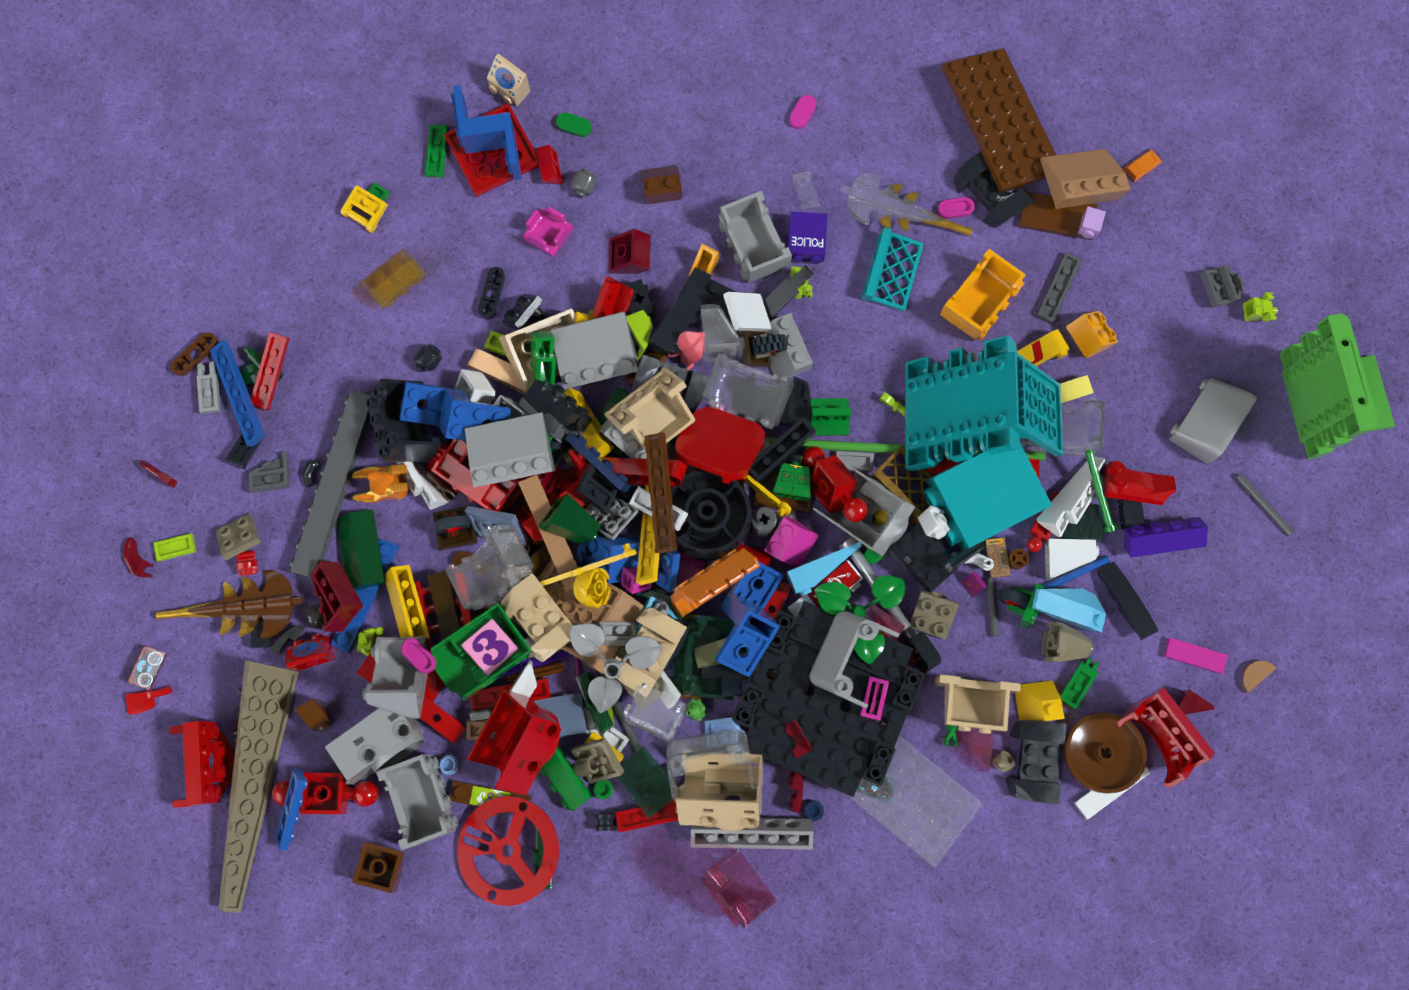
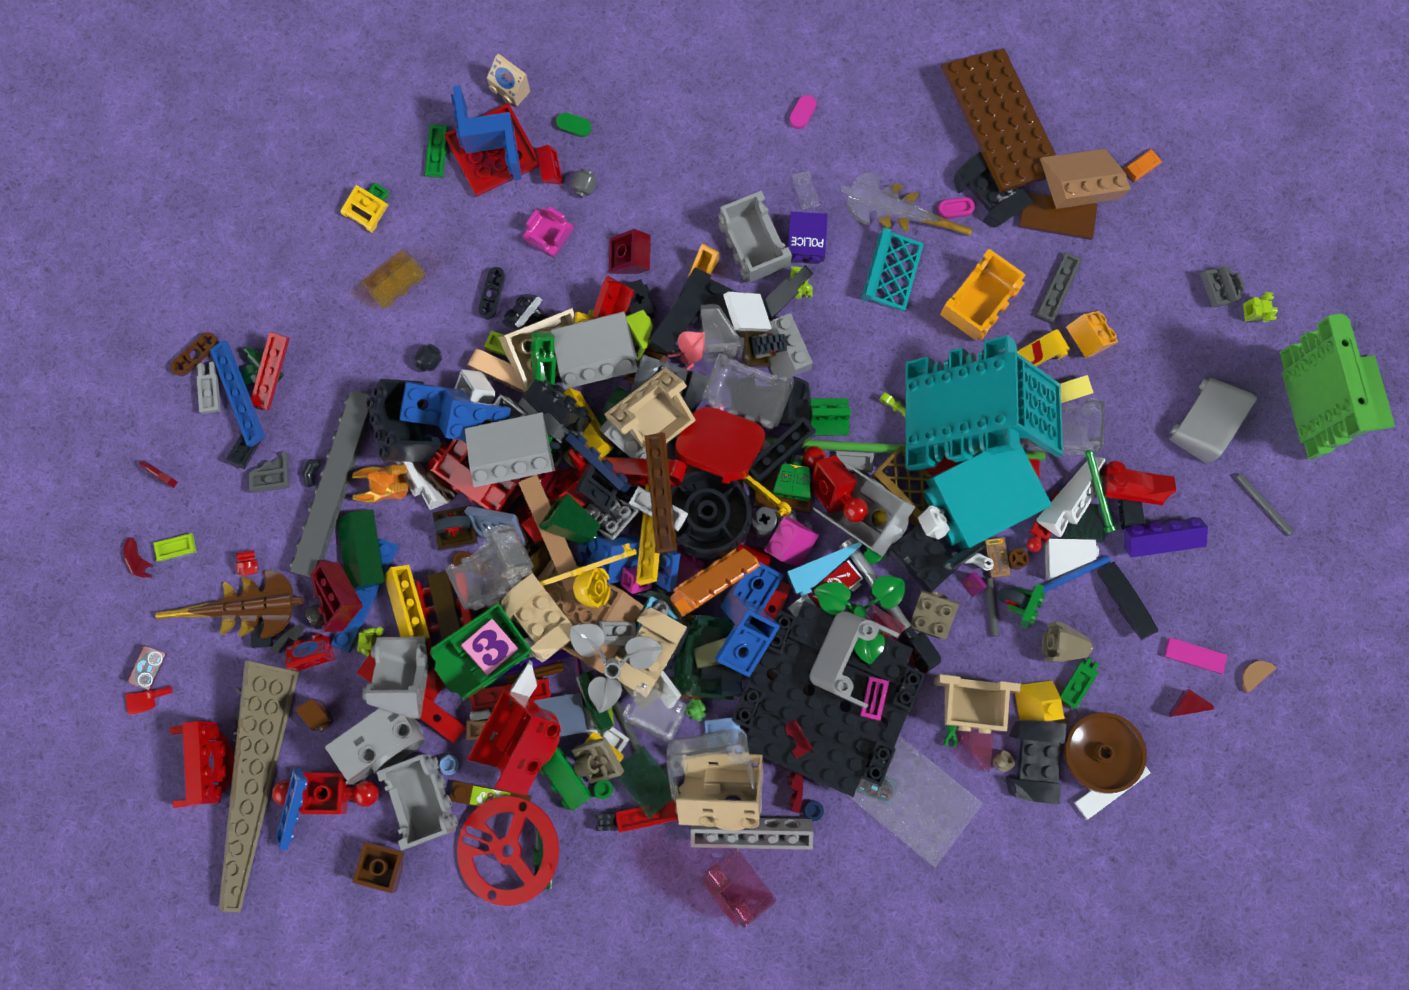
dark tan plate [215,513,261,561] -> none
dark pink tile [401,638,436,674] -> none
reddish brown slope [641,165,682,205] -> none
medium azure wedge [1032,588,1106,633] -> none
lavender brick [1078,207,1106,239] -> none
red piece [1117,687,1215,788] -> none

